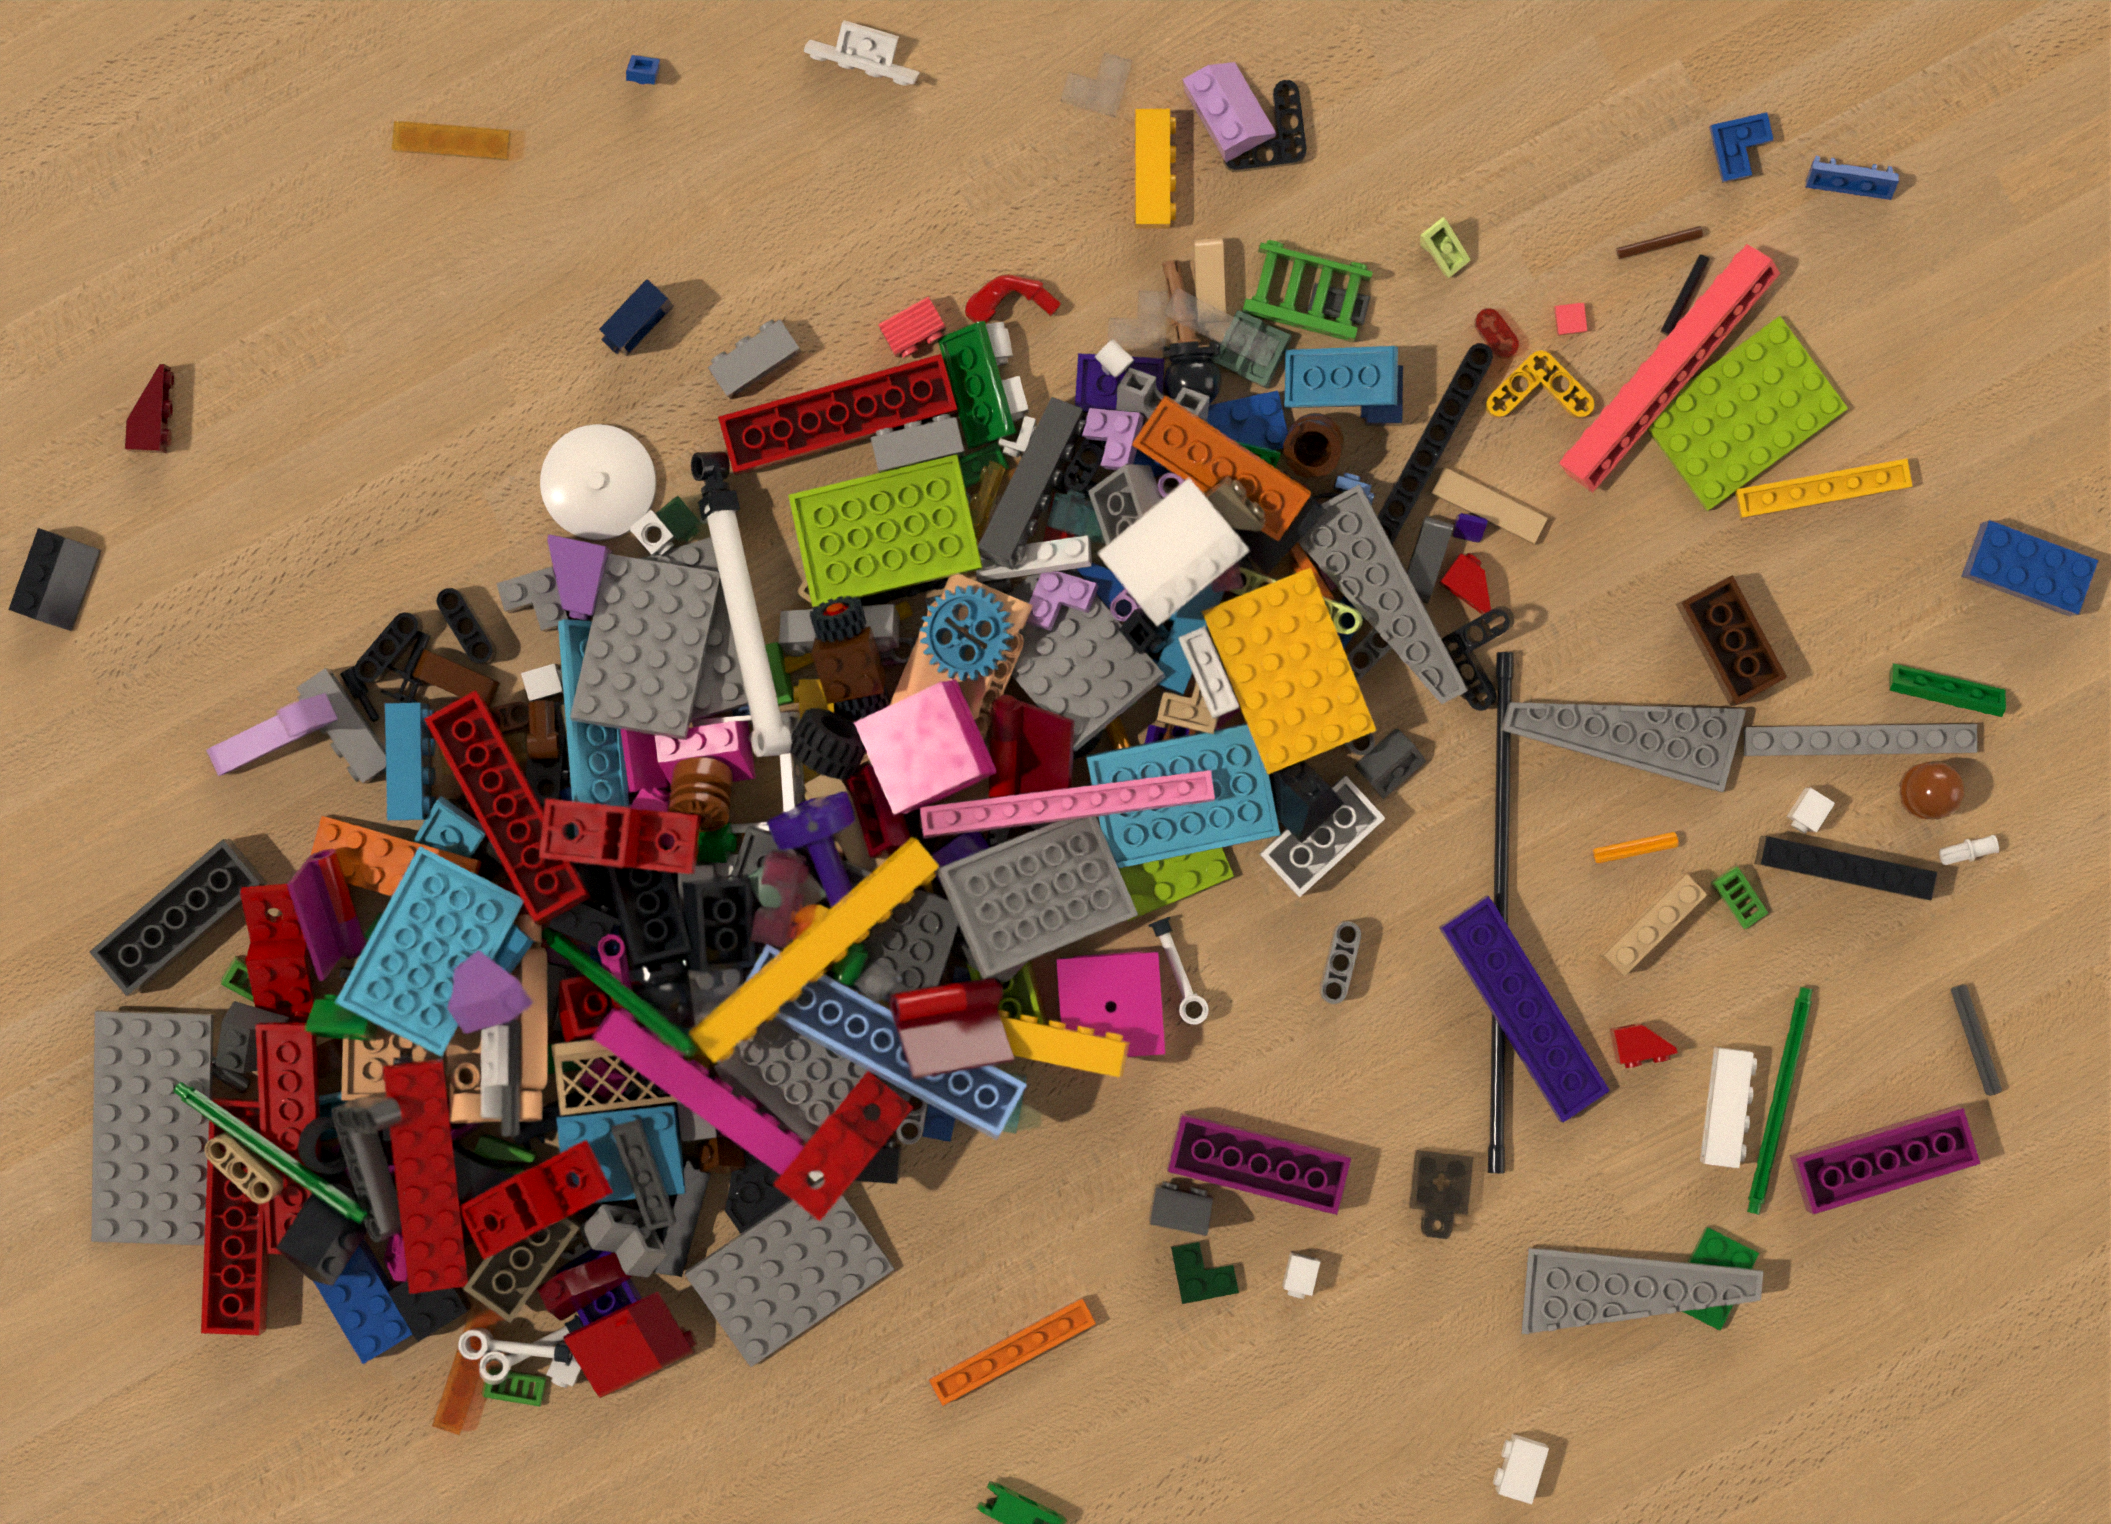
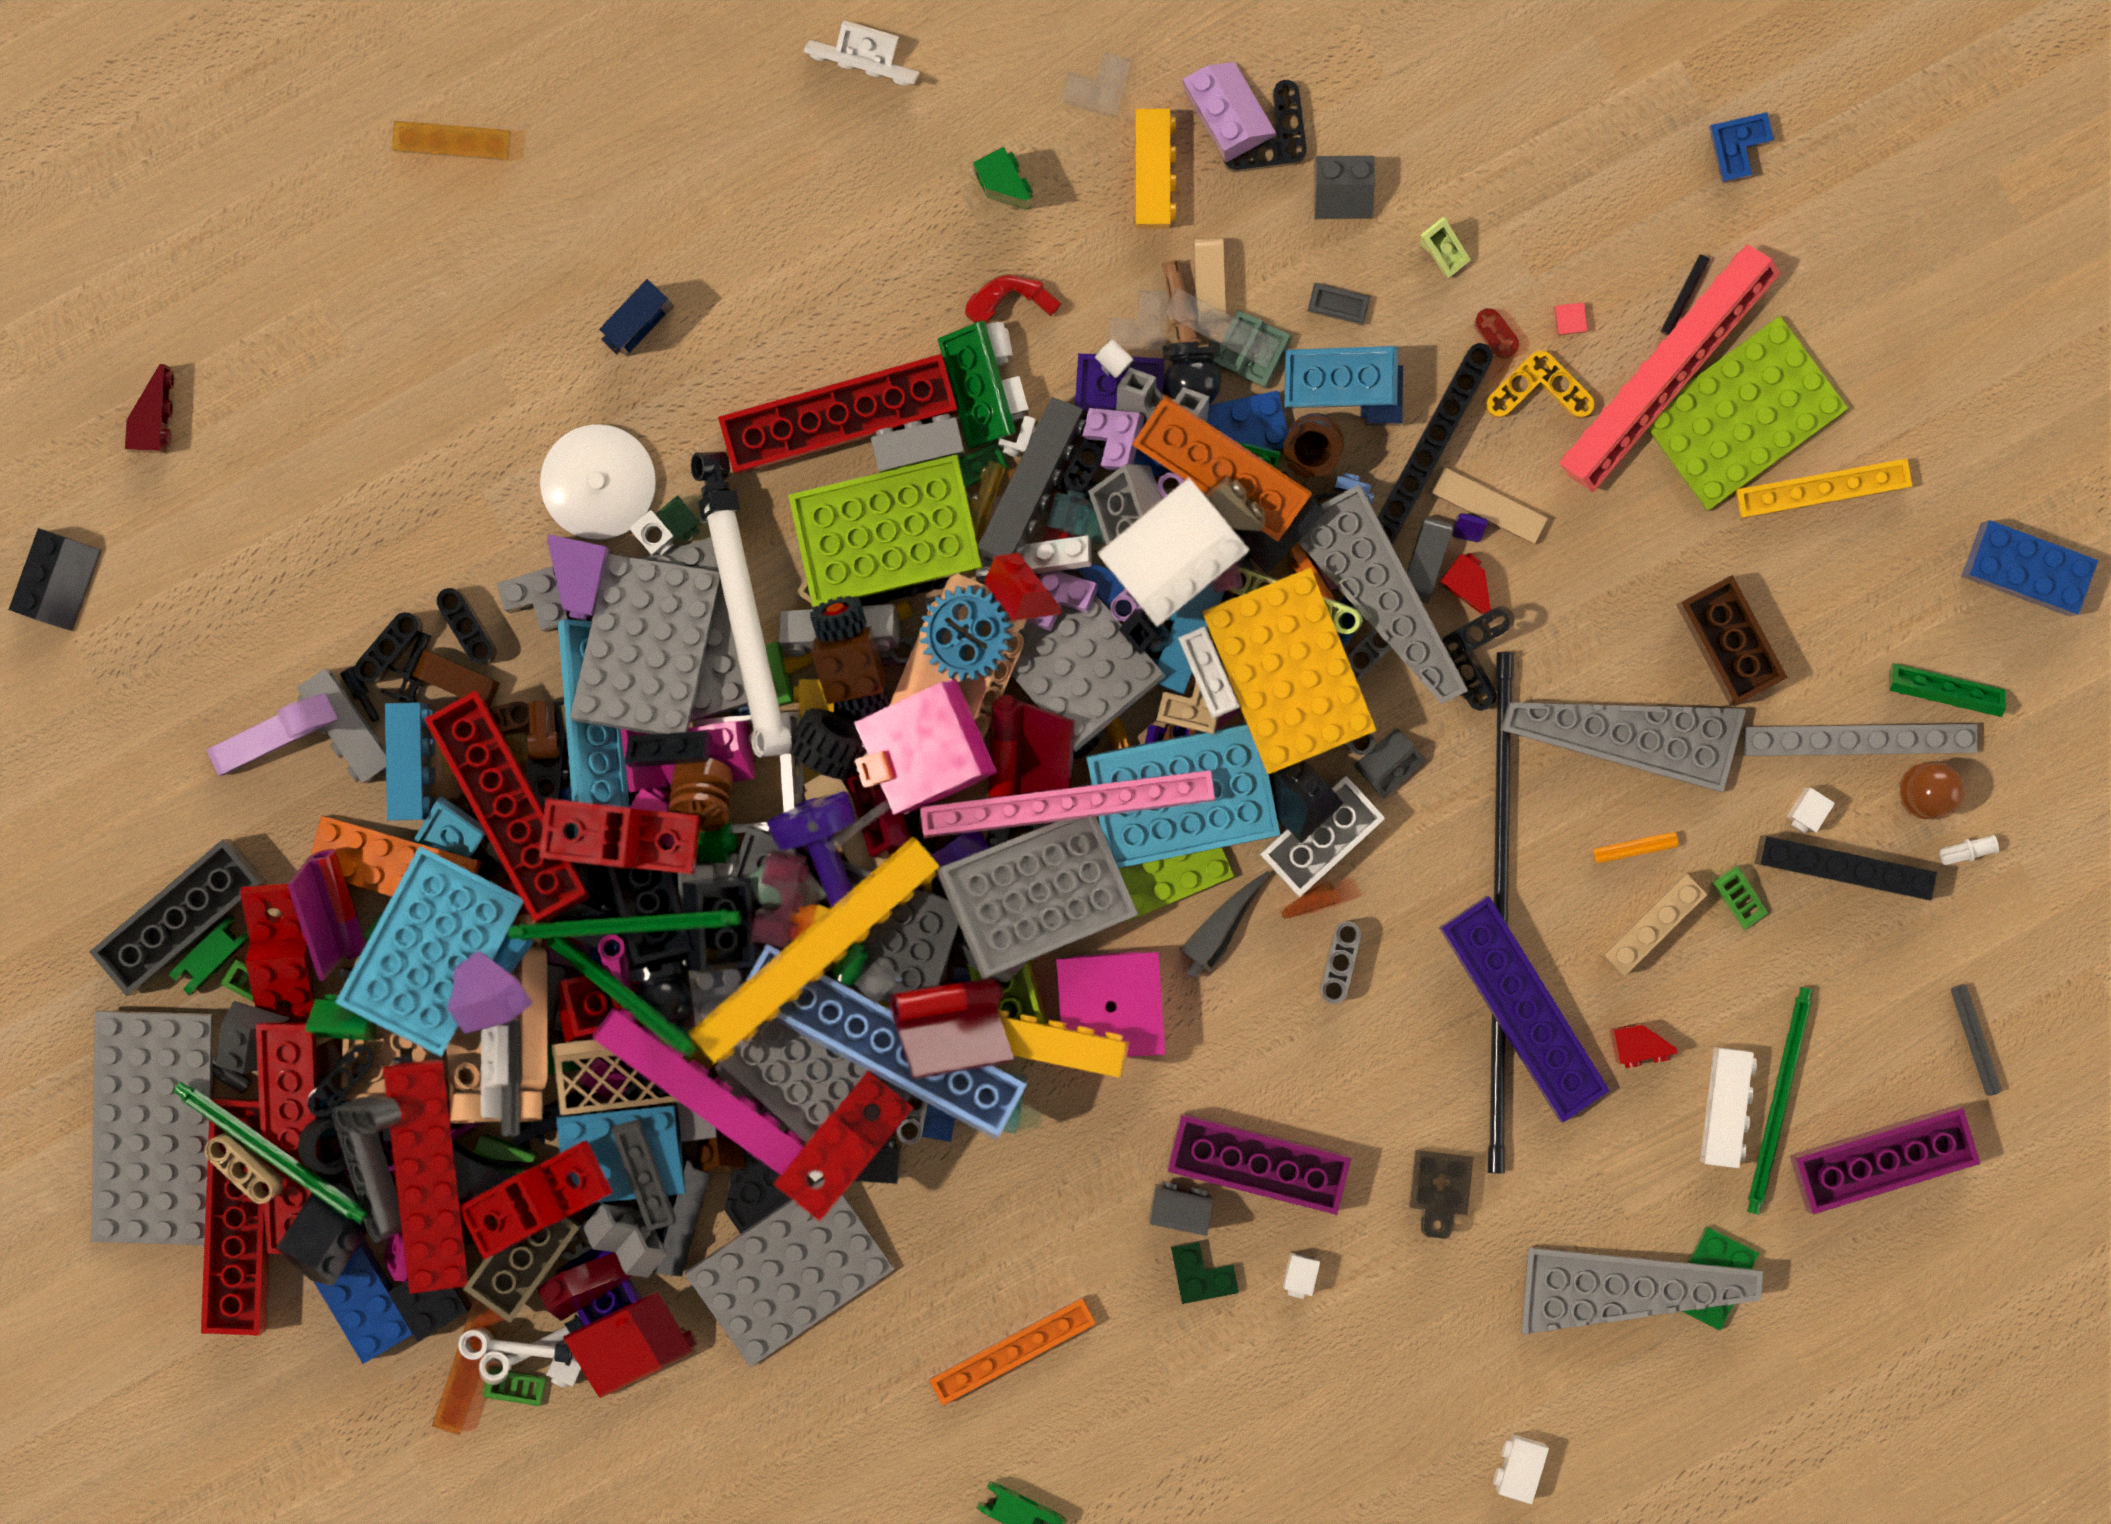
white brick [521,663,563,702] -> none
blue plate [626,55,660,85] -> none
light grey brick [708,319,801,399] -> none
coral brick [878,296,946,359] -> none
white piece [1148,916,1209,1025] -> none
bright green fence [1242,240,1373,342] -> none
reddish brown bar [1616,226,1703,259] -> none
blue plate [1806,155,1899,200] -> none
none -> green piece [169,915,250,996]
none -> black beam [307,1044,374,1117]
none -> green piece [508,910,741,941]
none -> black plate [625,730,712,768]
none -> clear piece [825,800,891,853]
none -> tile [855,751,893,788]
none -> green slope [973,146,1033,210]
none -> red slope [984,553,1062,621]
none -> dark grey piece [1180,871,1270,979]
none -> clear orange slope [1280,881,1342,919]
none -> dark grey slope [1314,156,1375,219]

